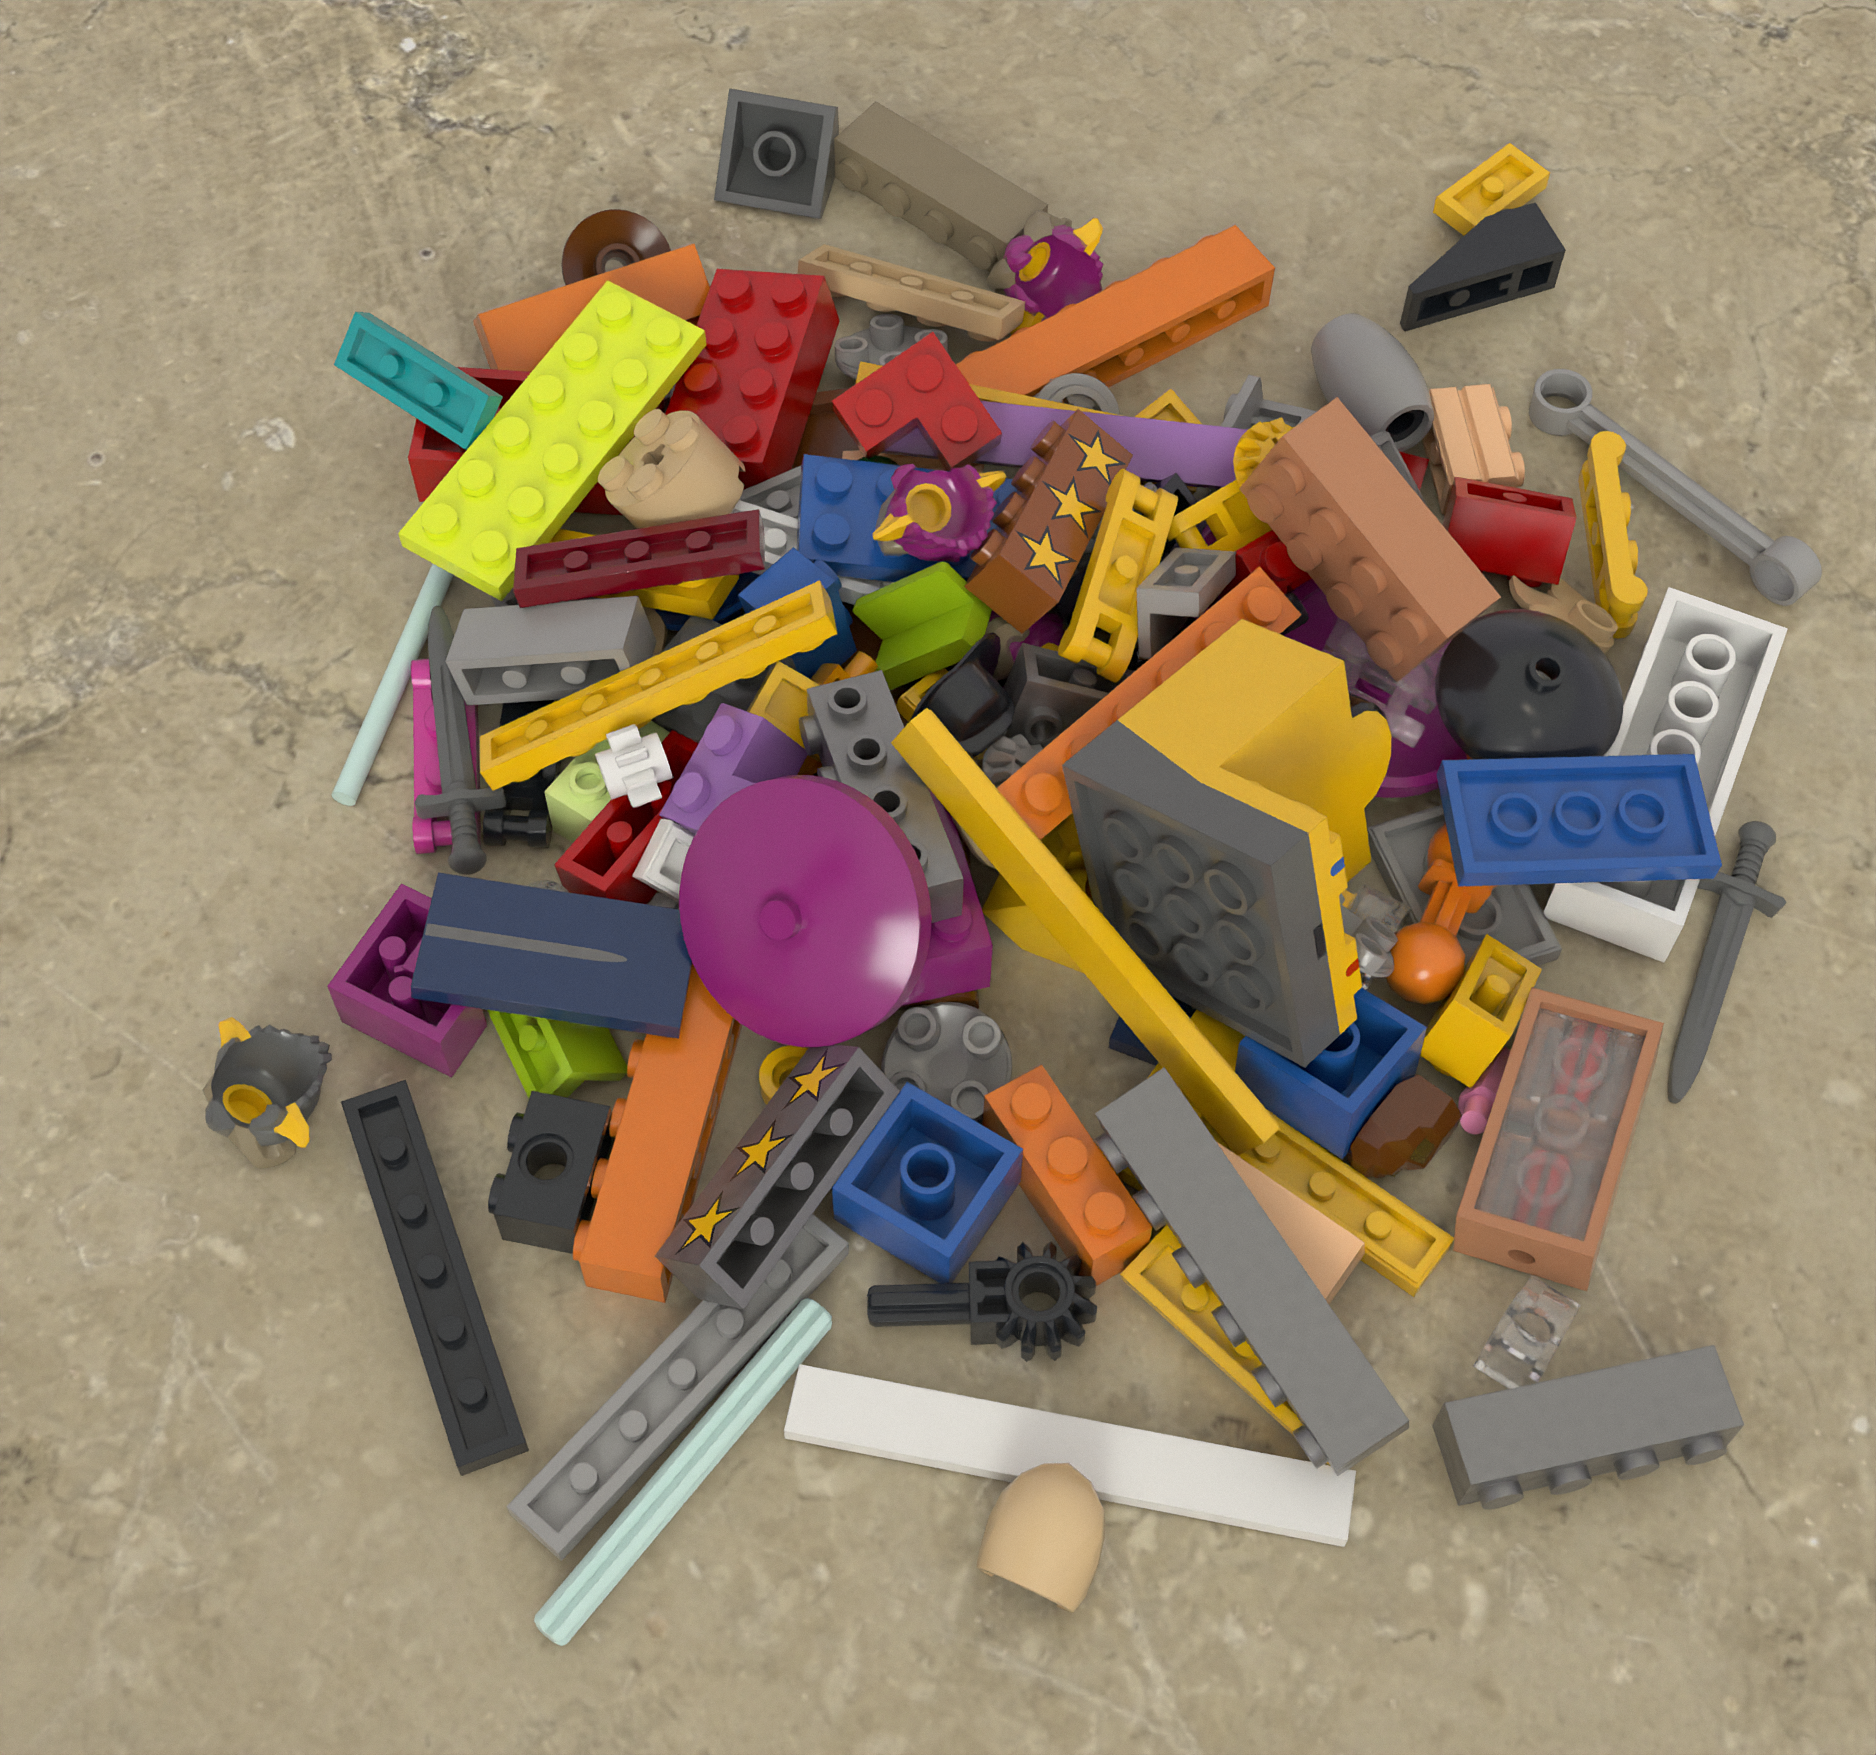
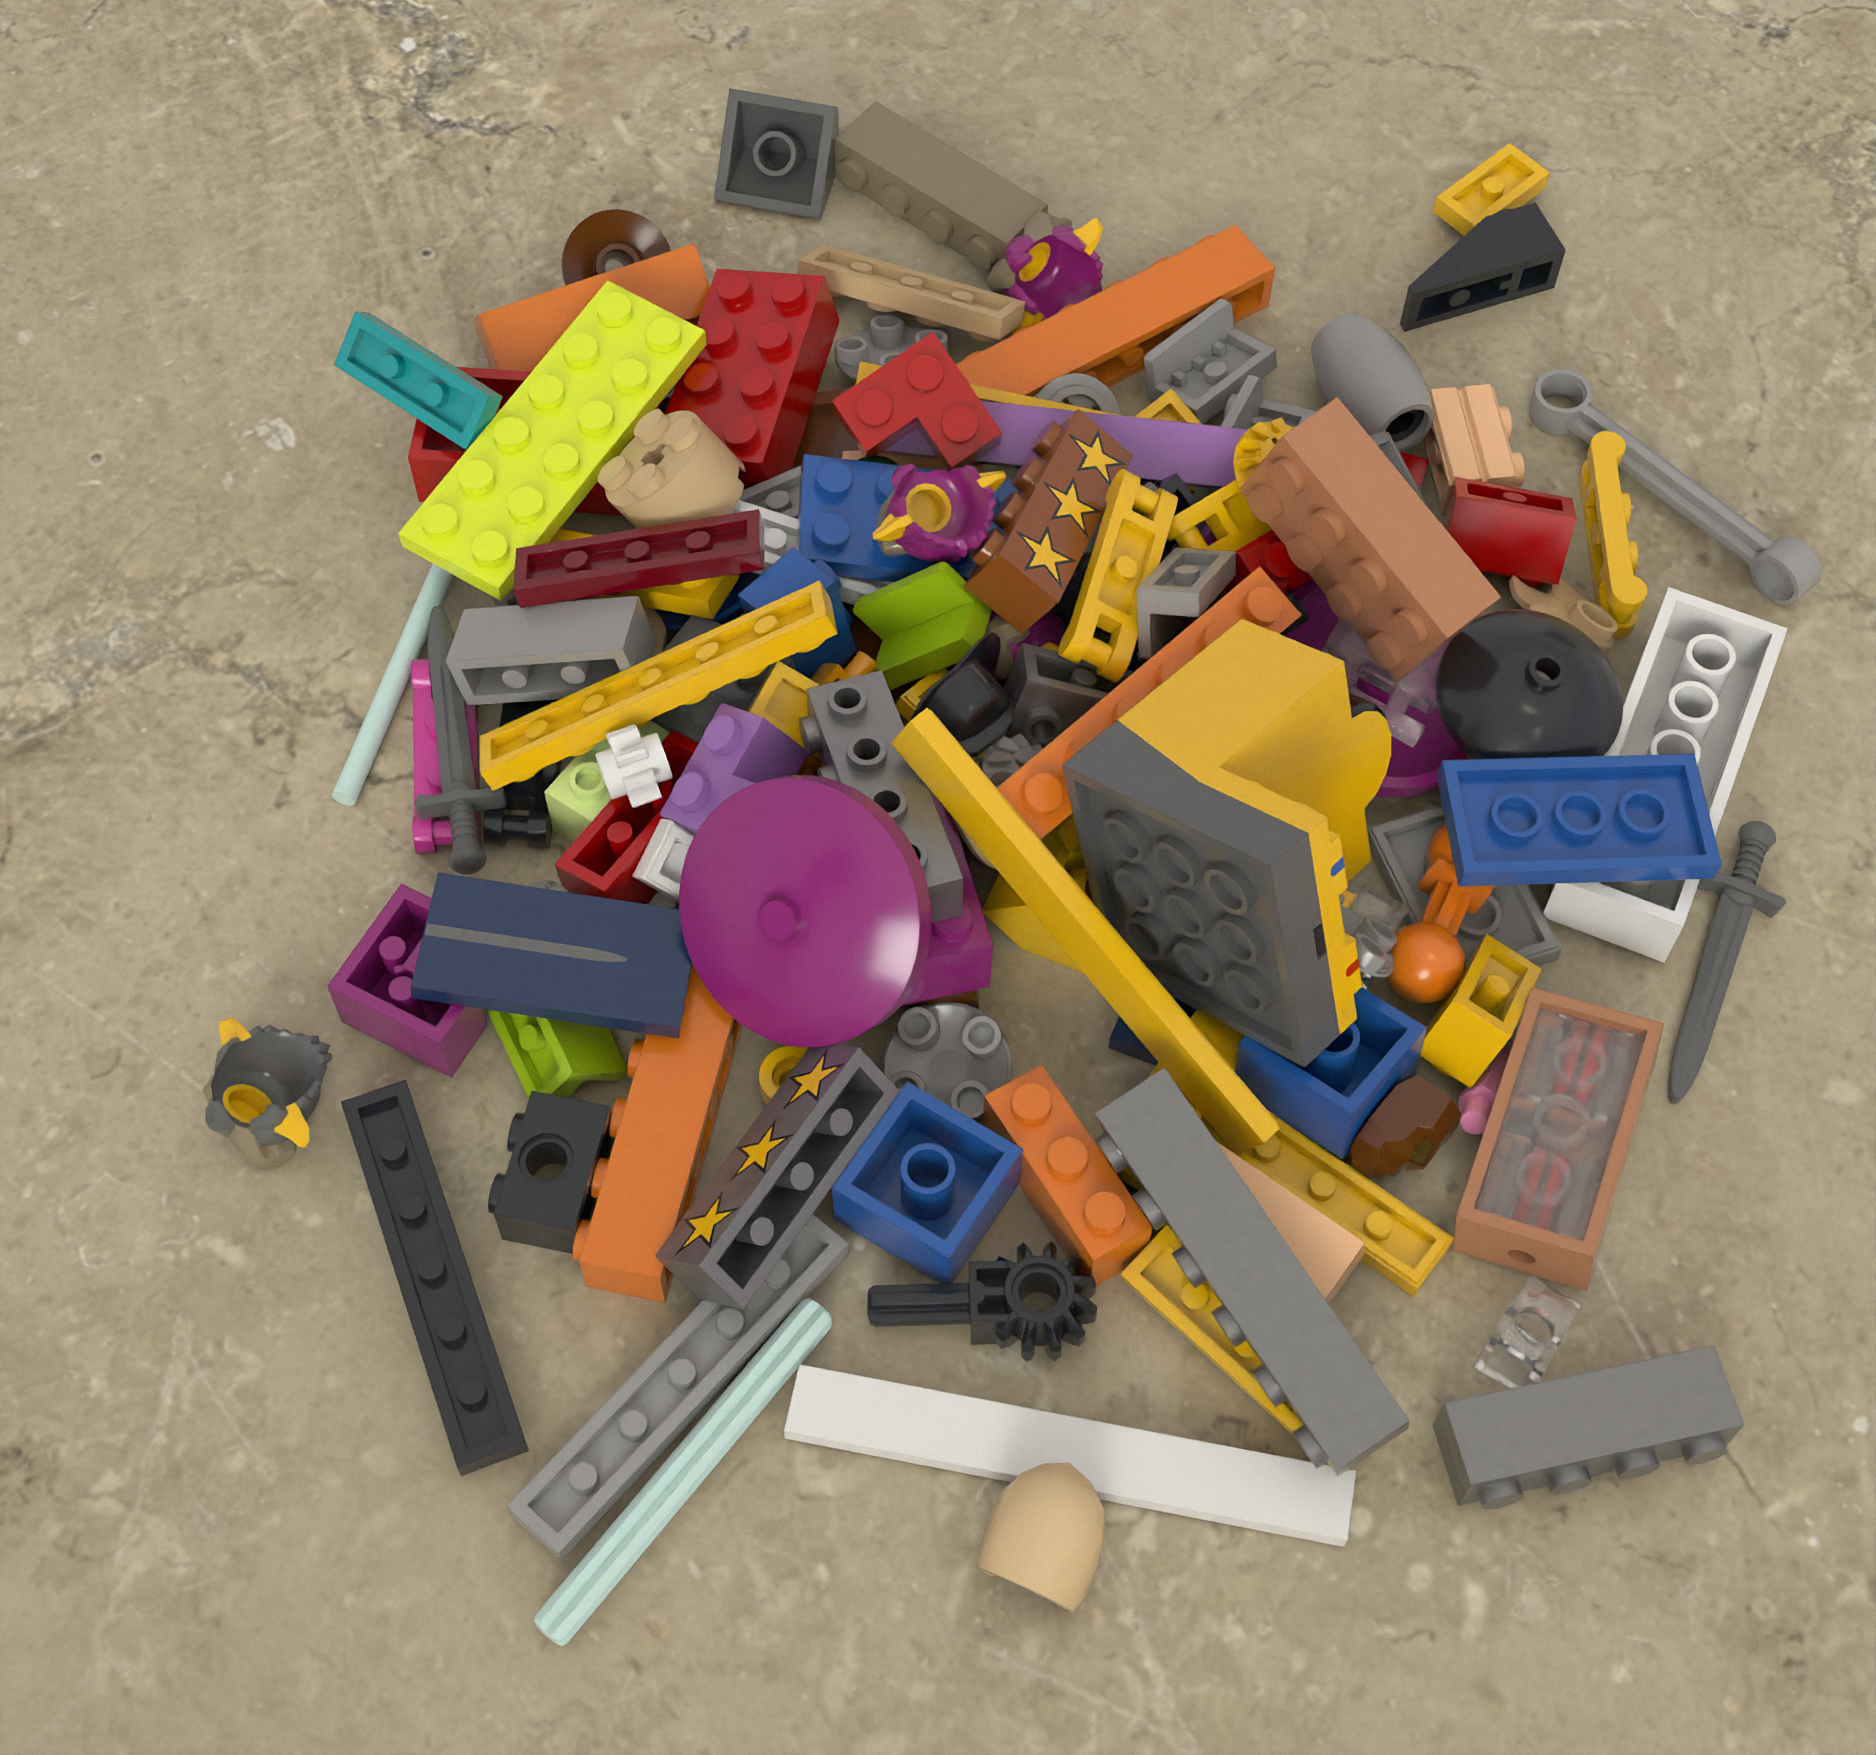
none -> light grey bracket [1144,298,1277,424]

